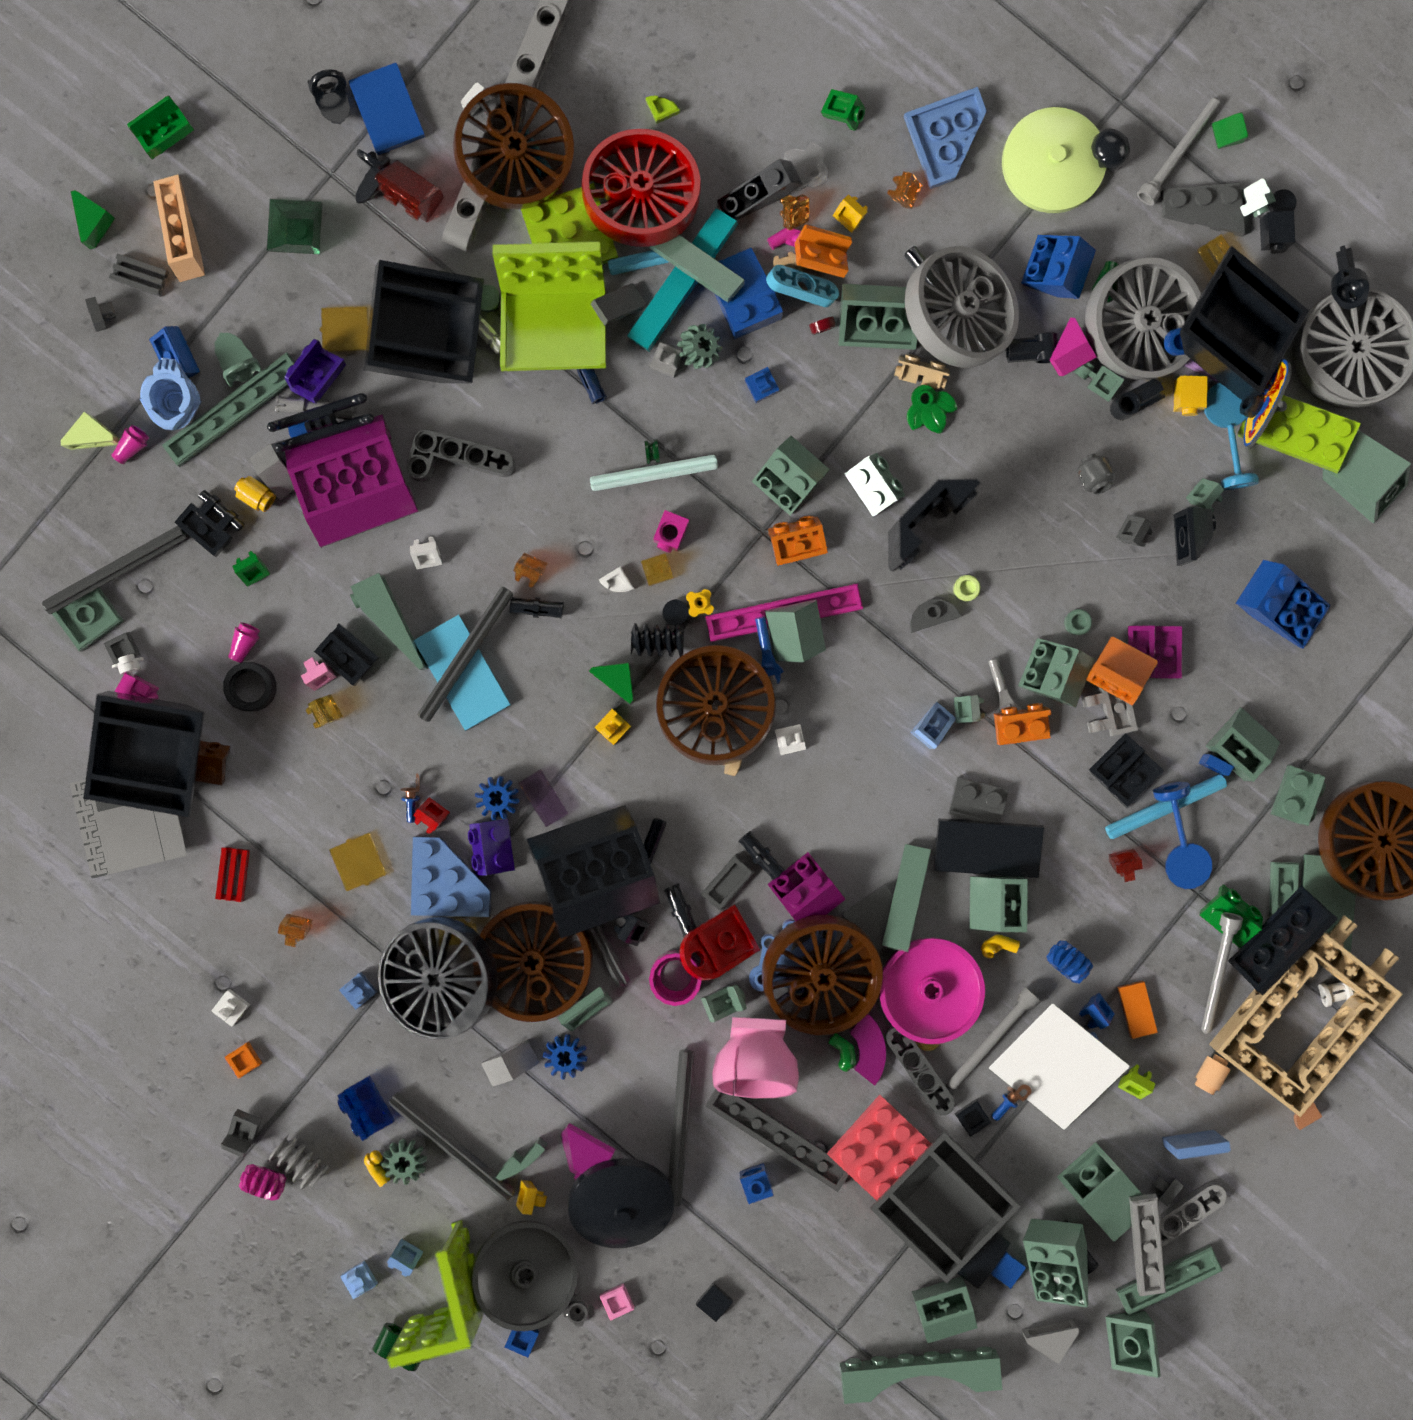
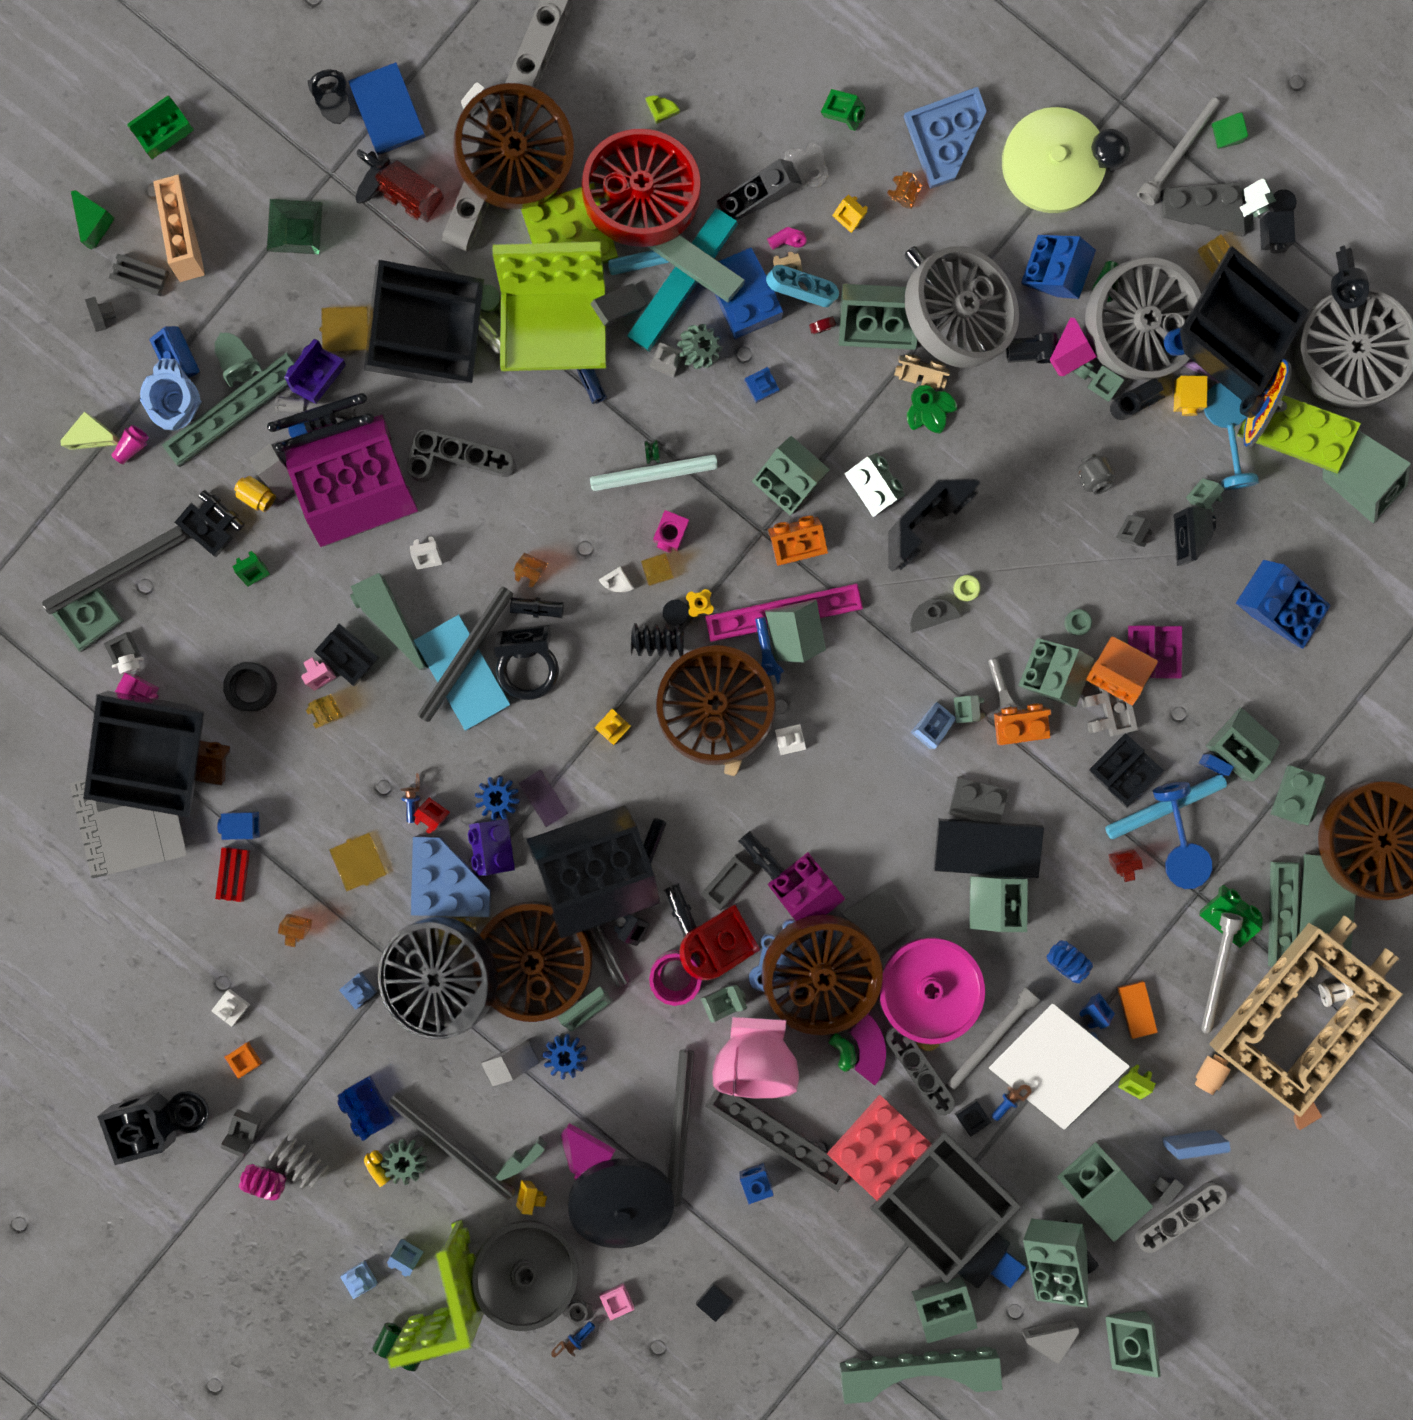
dark pink cone [228,622,260,663] -> none
blue tile [504,1329,540,1358] -> none
green slope [589,663,634,704] -> none
clear orange tile [780,194,810,230] -> none
orange bracket [794,225,852,278] -> none
sand green tile [882,844,931,952] -> none
yellow arm [981,934,1020,959] -> none
sand green tile [1115,1245,1223,1316] -> none
light grey tile [1129,1193,1166,1296] -> none
black tile [1228,885,1338,995] -> none
none -> black brick [97,1091,209,1165]
none -> blue brick [217,812,260,840]
none -> black tile [494,625,559,700]
none -> piece [551,1321,595,1357]

